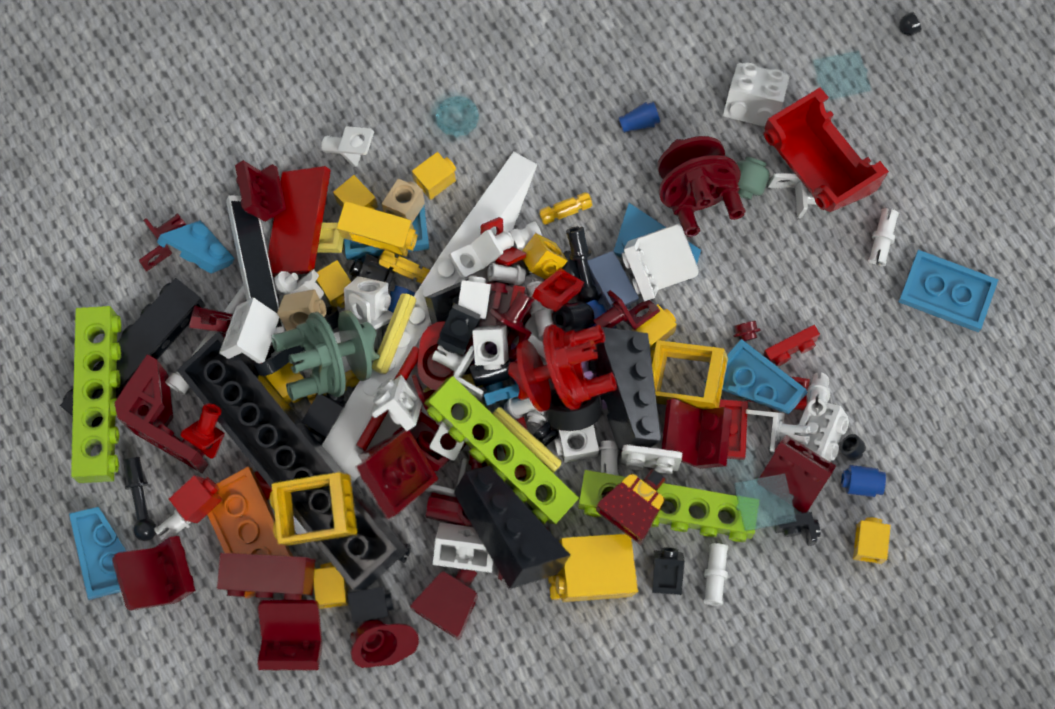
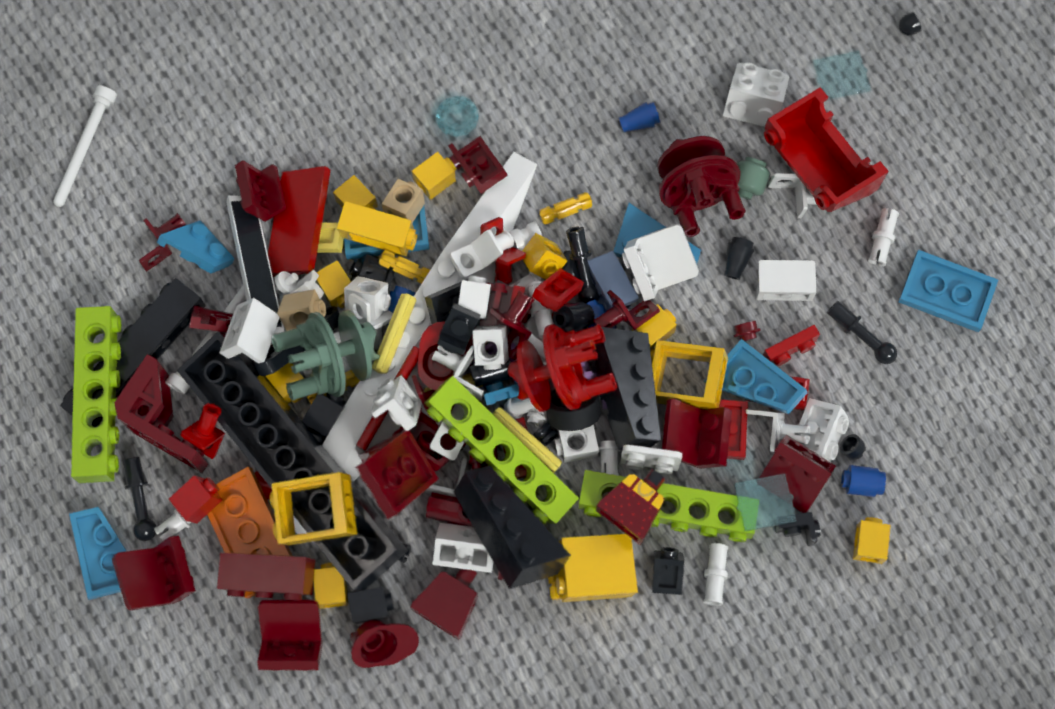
white bracket [322,126,374,167] -> none
white pin [487,263,526,287] -> none
white pin [807,373,830,416] -> none
none -> white piece [53,85,117,207]
none -> dark red bracket [448,136,508,194]
none -> black cone [724,237,755,280]
none -> white panel [756,260,816,301]
none -> black pin [827,301,897,364]

